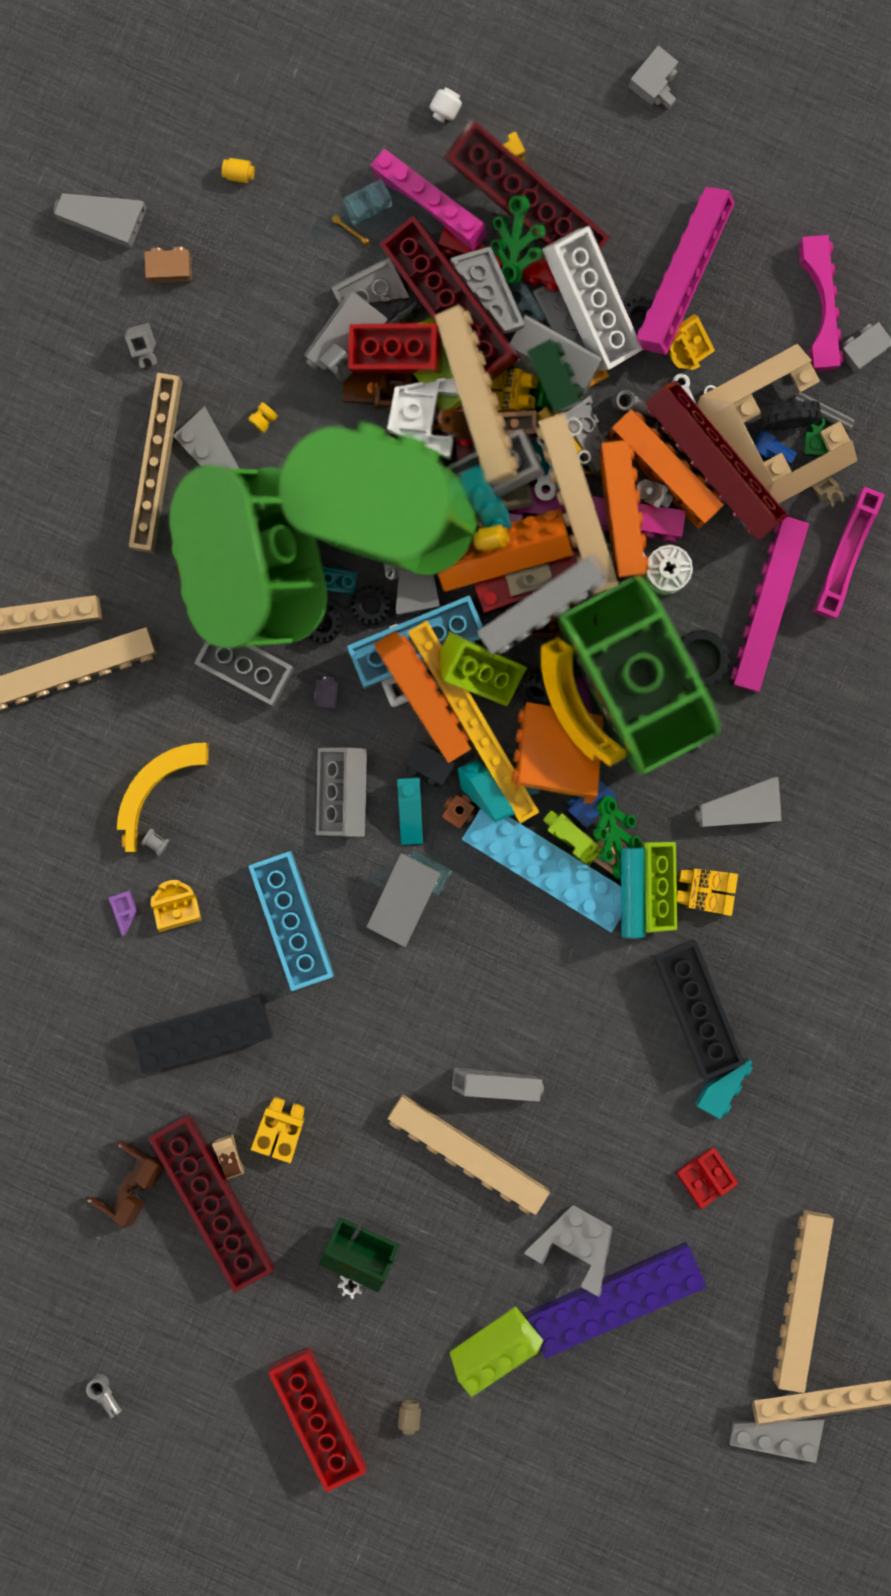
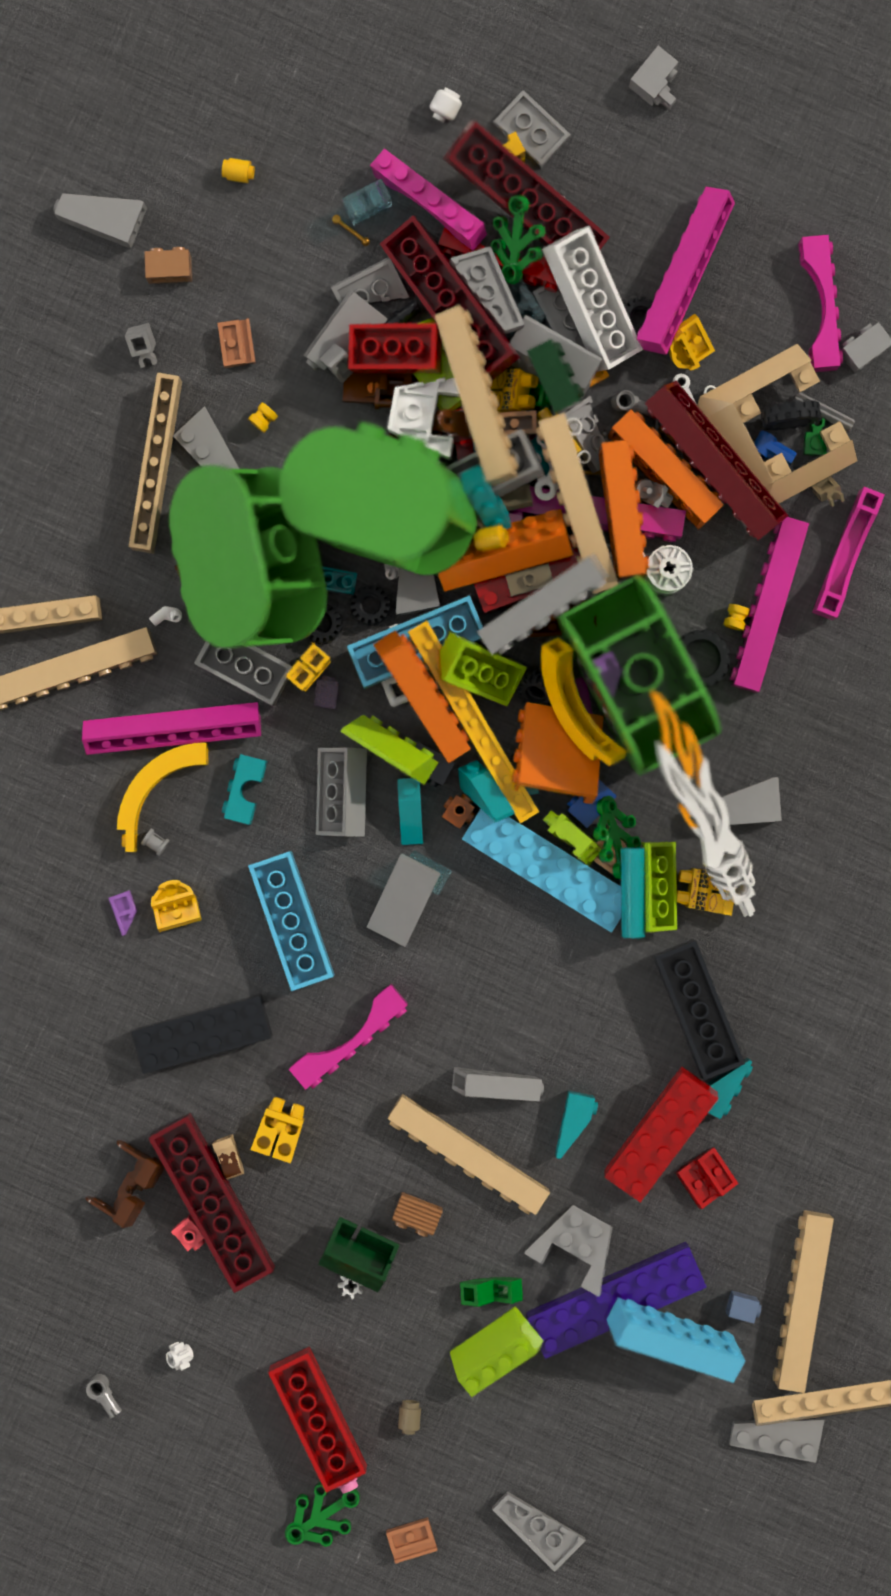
none -> dark pink brick [82,702,261,755]
none -> white arm [149,606,182,626]
none -> white gear [166,1342,193,1371]
none -> coral brick [171,1214,205,1251]
none -> nougat plate [217,318,256,368]
none -> teal arch [222,754,268,825]
none -> yellow hips [285,643,331,692]
none -> green plant [285,1482,360,1547]
none -> dark pink arch [289,983,408,1090]
none -> bright pink plate [337,1478,358,1494]
none -> lime slope [341,715,439,785]
none -> nougat plate [386,1517,437,1564]
none -> medium nougat brick [392,1192,443,1237]
none -> green brick [460,1277,523,1307]
none -> light grey wing [492,1491,586,1572]
none -> light grey tile [493,90,571,168]
none -> teal slope [555,1090,598,1159]
none -> medium lavender tile [592,651,622,698]
none -> red brick [604,1066,719,1203]
none -> medium azure brick [606,1298,745,1383]
none -> white piece [650,690,755,917]
none -> yellow wheel [723,604,750,631]
none -> sand blue brick [726,1290,761,1323]

